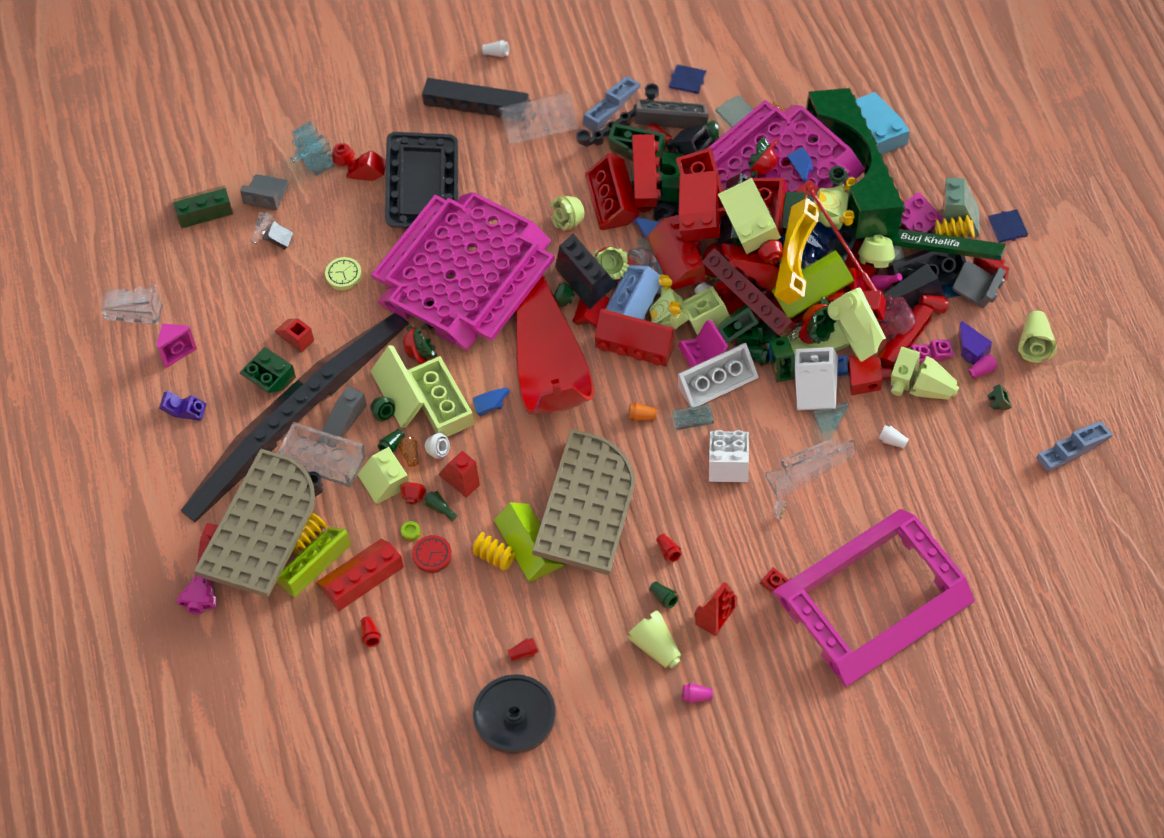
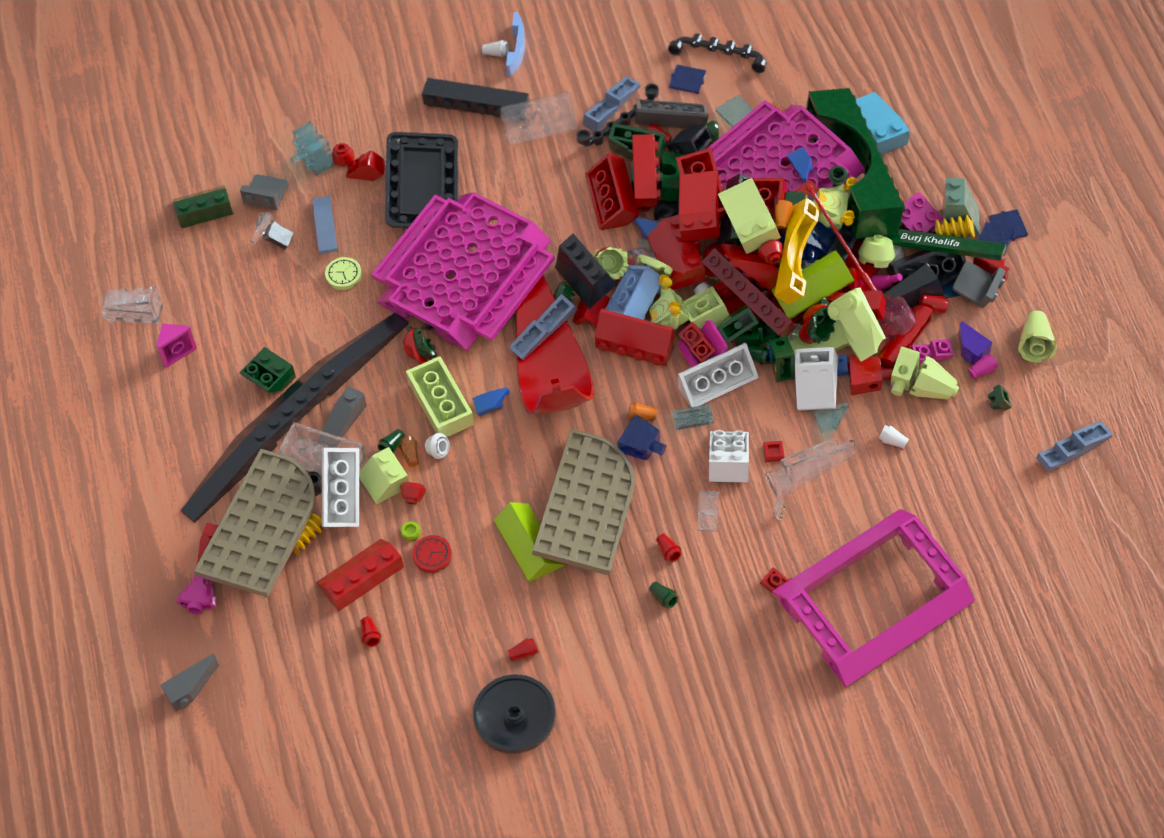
dark purple slope [159,390,207,421] -> none
red slope [275,318,314,352] -> none
lime slope [276,526,351,598] -> none
yellowish green tile [370,346,425,428] -> none
dark green cone [370,397,395,422] -> none
dark green cone [424,491,457,521] -> none
red slope [439,451,480,498] -> none
yellow piece [472,532,516,571] -> none
yellowish green cone [550,195,584,231] -> none
yellowish green cone [627,611,681,669] -> none
dark pink cone [682,683,713,703] -> none
red wedge [694,582,737,636] -> none
red hair [748,136,779,178] -> none
none -> dark grey slope [160,653,219,712]
none -> sand blue slope [313,196,338,254]
none -> white slope [322,448,359,527]
none -> light blue slope [506,12,525,77]
none -> sand blue slope [509,294,578,360]
none -> clear blue torso [617,415,667,460]
none -> yellowish green tile [637,254,673,276]
none -> black bar [668,33,767,73]
none -> red slope [678,321,716,363]
none -> clear slope [697,491,719,532]
none -> red tile [763,441,785,462]
none -> orange cone [775,200,793,229]
none -> clear blue piece [978,222,1015,256]

